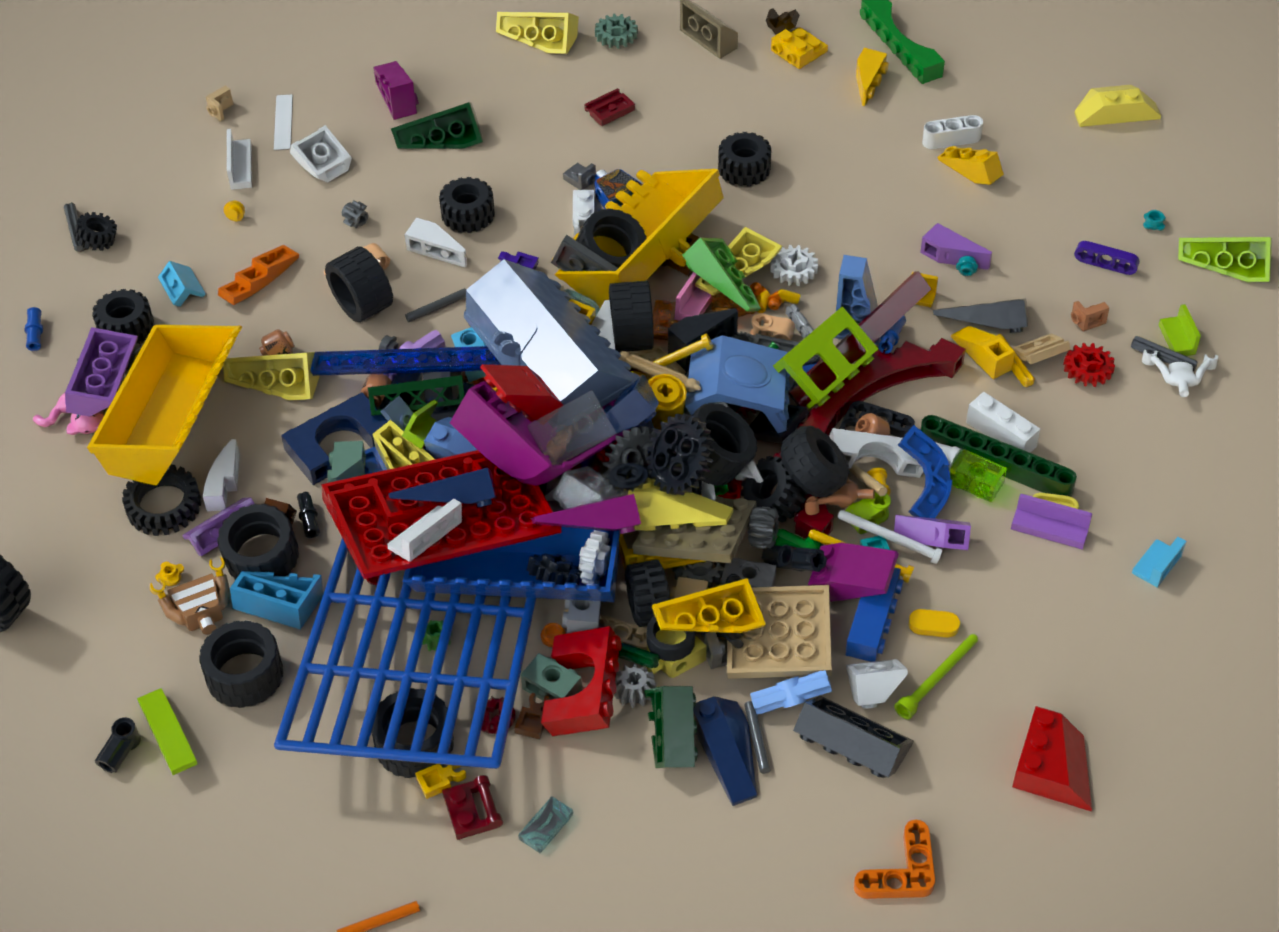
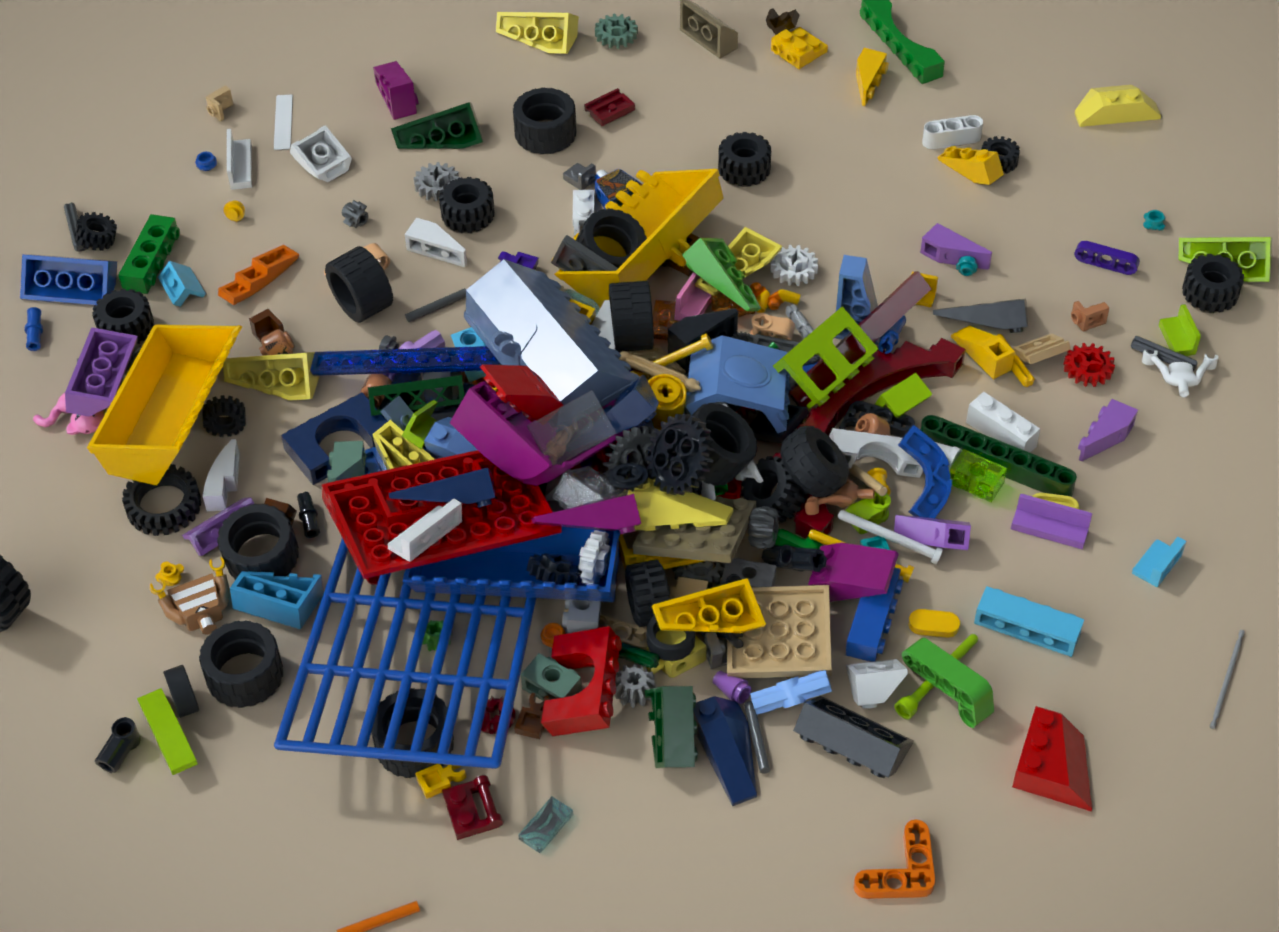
none -> blue slope [20,254,117,305]
none -> green brick [118,214,180,294]
none -> black tyre [163,665,199,718]
none -> blue plate [195,151,217,171]
none -> black tyre [202,395,246,437]
none -> reddish brown panel [249,309,284,344]
none -> light grey gear [414,162,460,201]
none -> black tyre [513,87,577,154]
none -> medium lavender cone [713,671,752,704]
none -> lime panel [874,373,932,418]
none -> bright green beam [902,638,994,728]
none -> medium azure brick [974,586,1084,657]
none -> black tyre [981,136,1020,174]
none -> medium lavender slope [1078,399,1138,461]
none -> black tyre [1182,254,1244,313]
none -> light grey piece [1210,630,1245,729]

